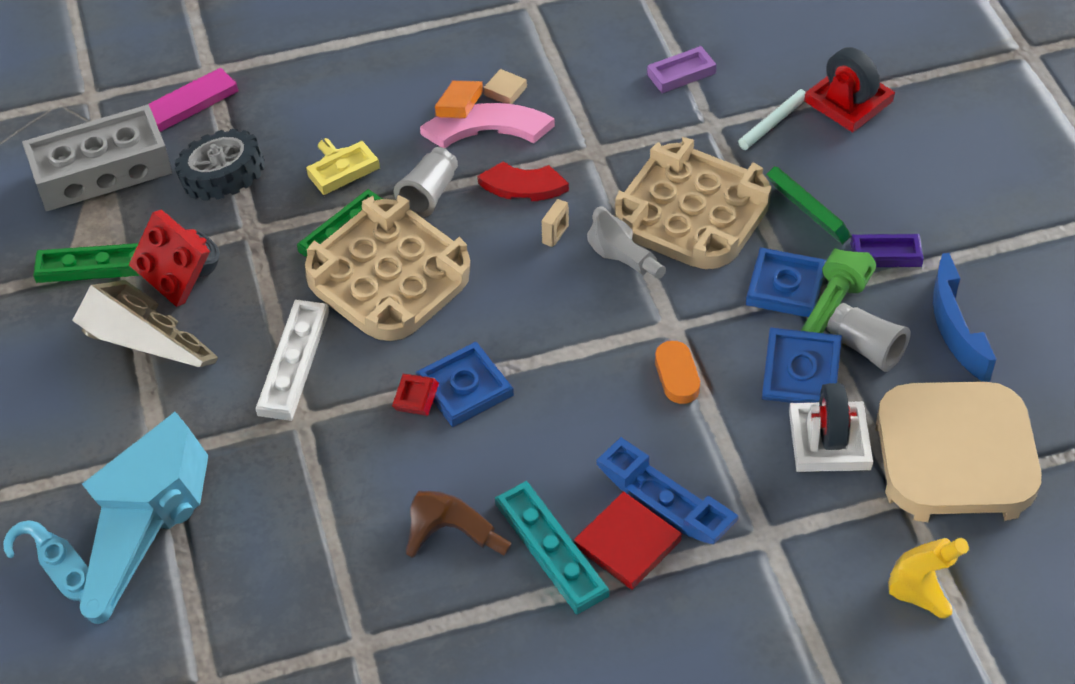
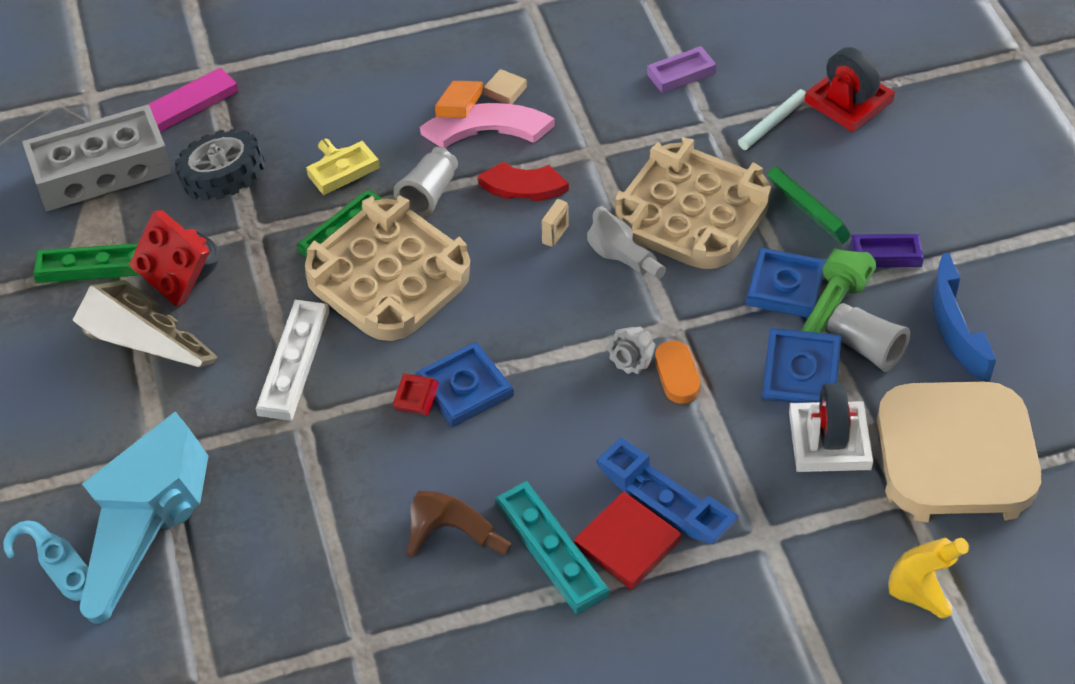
none -> light grey piece [606,326,656,374]

